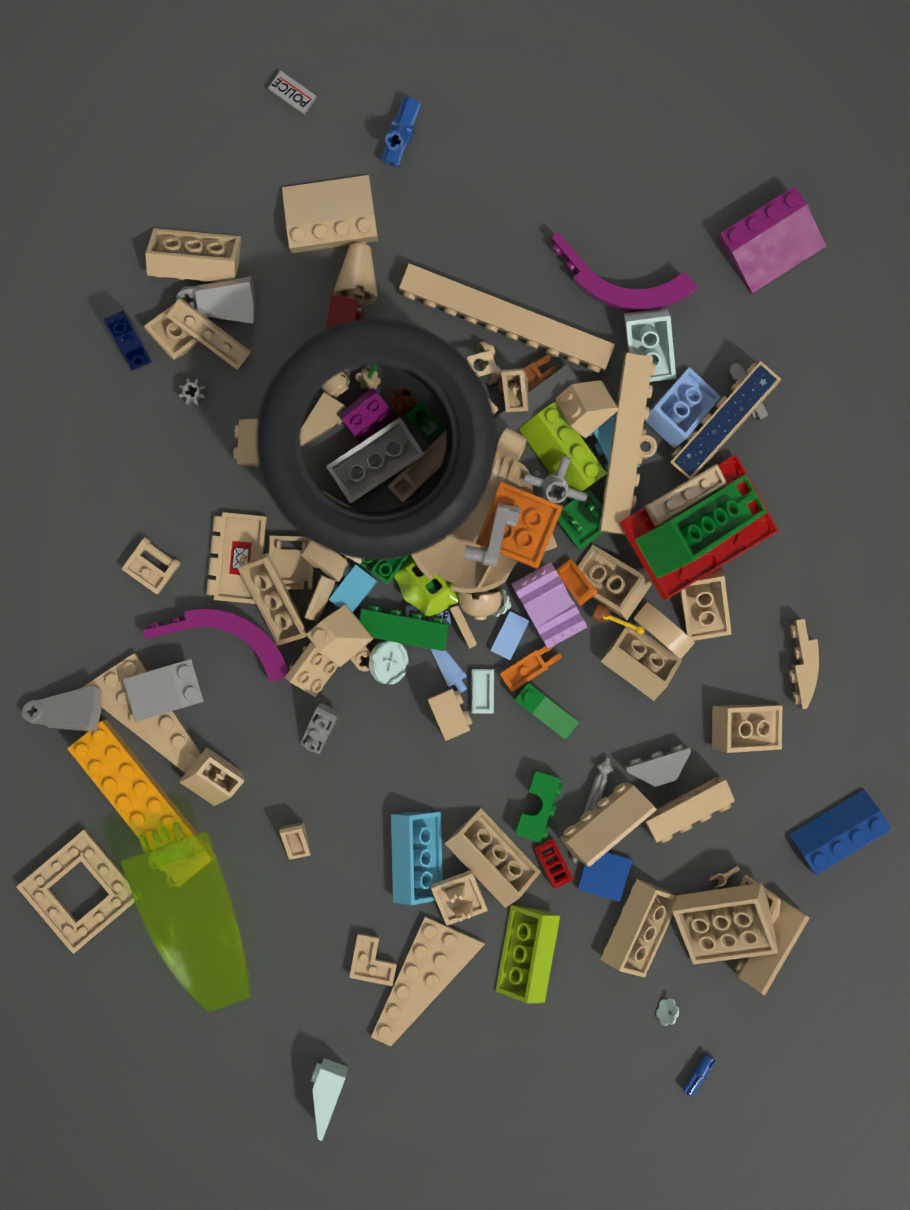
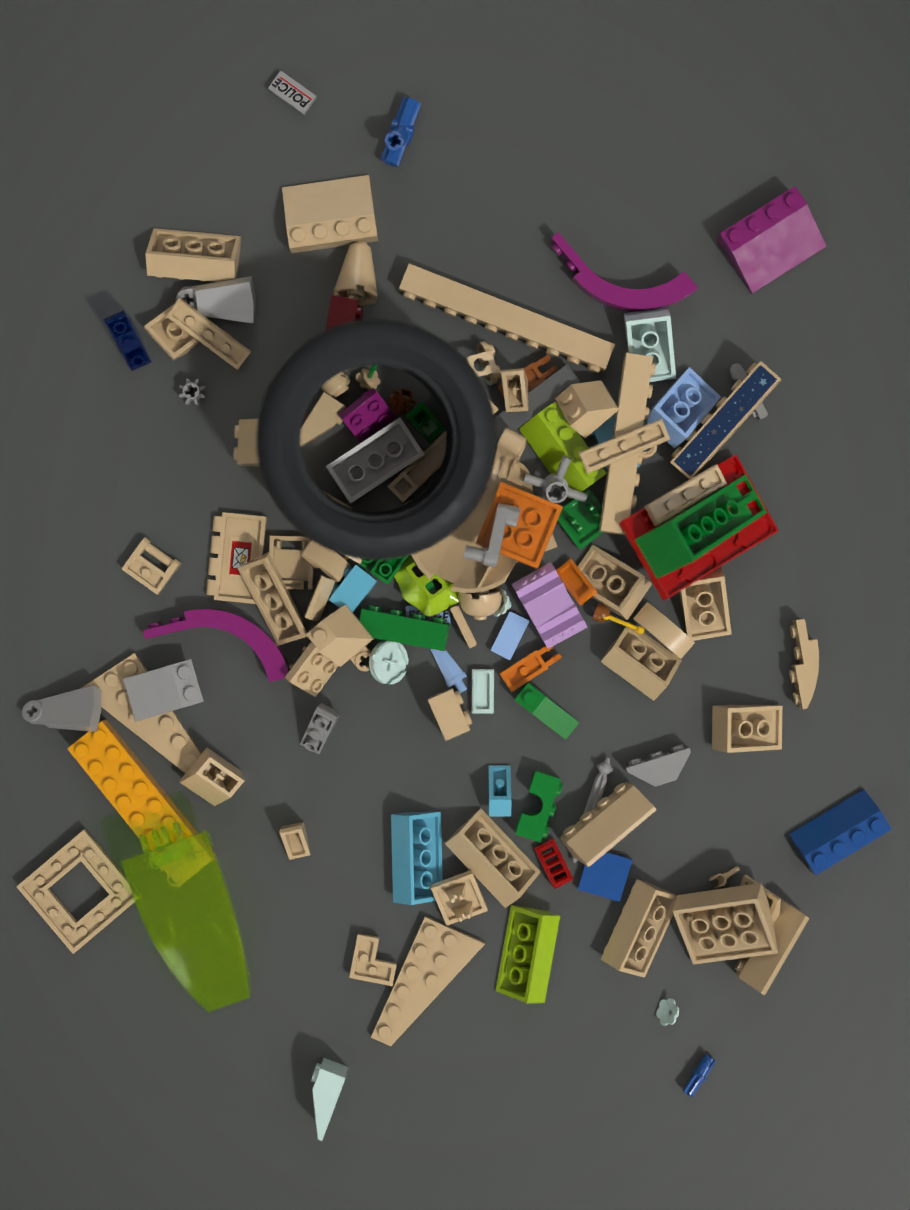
tan slope [644,776,735,843] -> none
none -> medium azure slope [489,765,512,817]
none -> tan tile [578,419,670,474]

